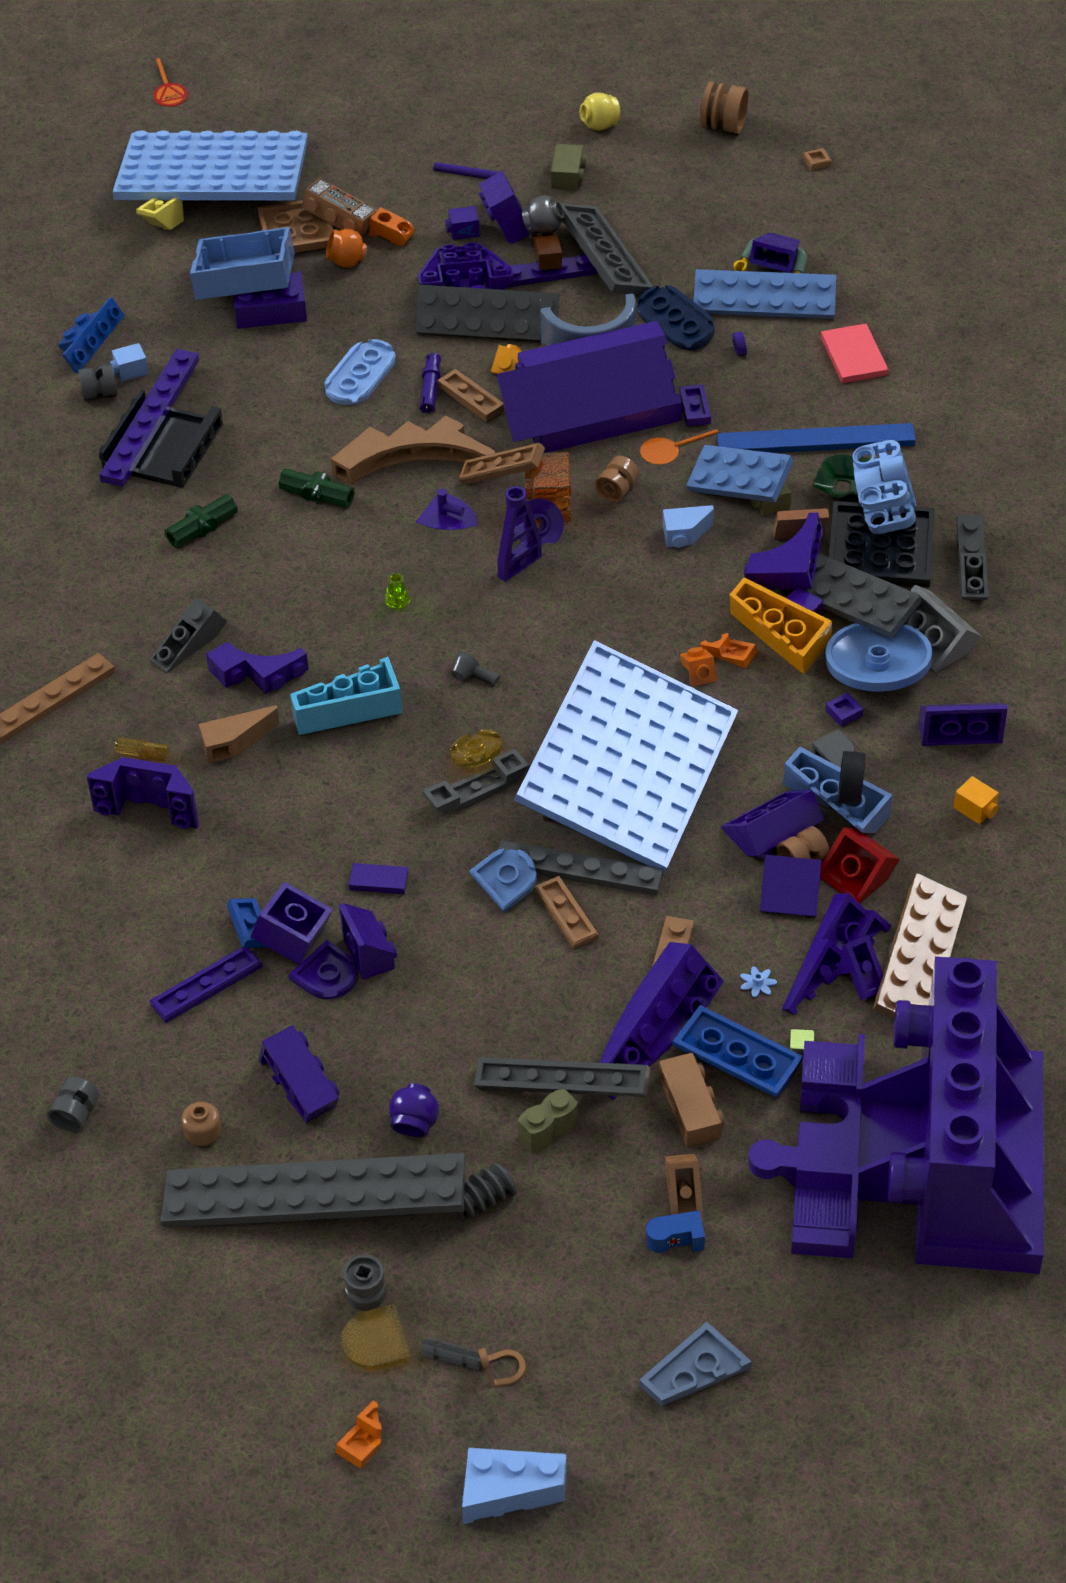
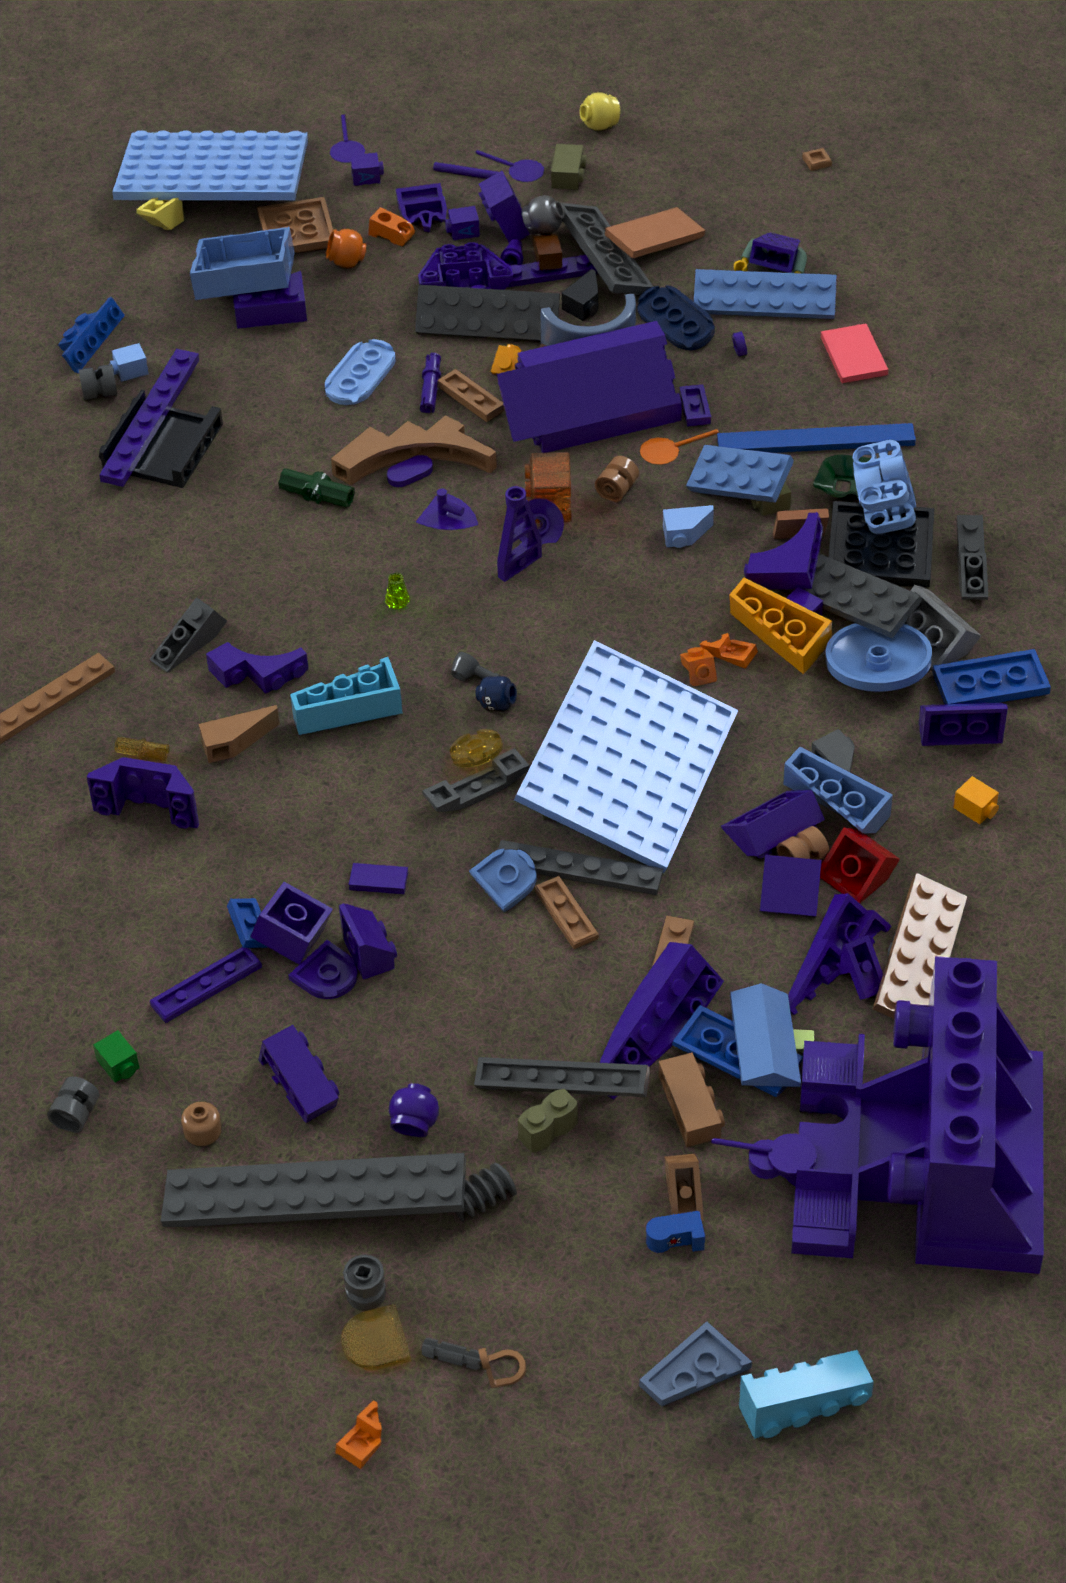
piece [153,58,188,107] -> none
dark green piece [164,494,238,548] -> none
medium nougat brick [301,178,377,236] -> none
medium nougat tile [459,443,545,485] -> none
light blue wedge [462,1448,567,1525] -> none
medium nougat wheel [700,81,749,134] -> none
light blue plant [740,966,777,998] -> none
dark purple plate [825,692,863,727] -> none
black tyre [838,751,866,805] -> none
none -> green brick [93,1030,140,1083]
none -> dark purple piece [330,114,365,163]
none -> dark purple brick [350,153,384,186]
none -> dark purple tile [387,455,433,487]
none -> dark purple plate [396,183,447,232]
none -> dark purple piece [475,150,544,182]
none -> dark blue head [475,676,517,711]
none -> dark purple cone [500,239,523,266]
none -> black slope [561,269,599,321]
none -> nougat tile [605,207,705,259]
none -> dark purple piece [711,1134,817,1175]
none -> medium blue slope [730,983,801,1087]
none -> medium azure wedge [739,1350,873,1439]
none -> blue plate [932,649,1051,705]

